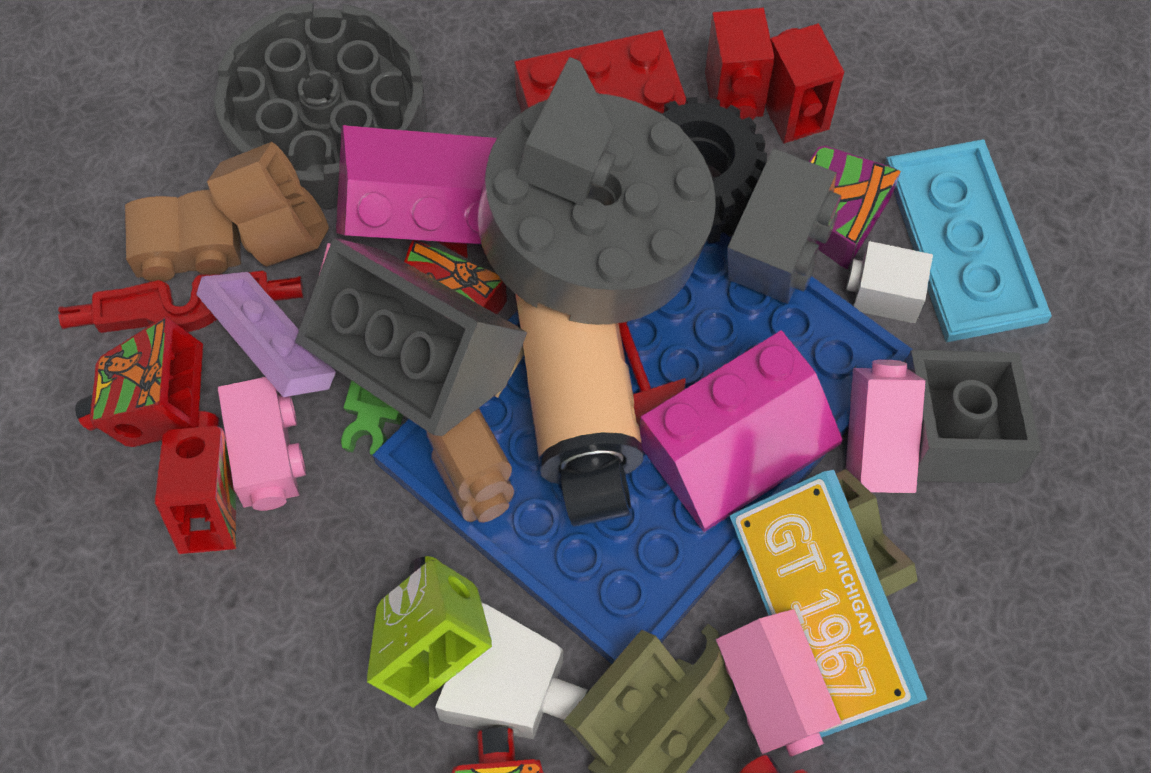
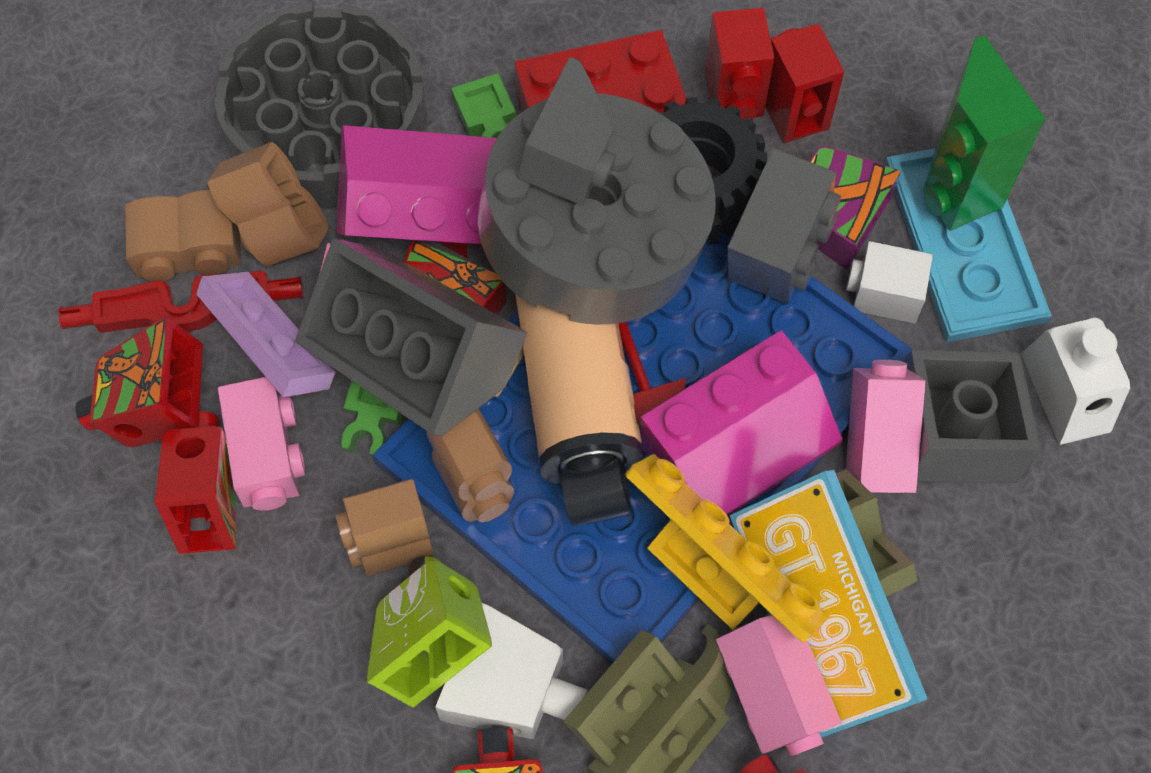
none -> medium nougat brick [335,478,434,577]
none -> bright green plate [451,73,516,138]
none -> yellow bracket [625,454,829,643]
none -> green slope [923,35,1045,231]
none -> white torso [1021,318,1130,445]

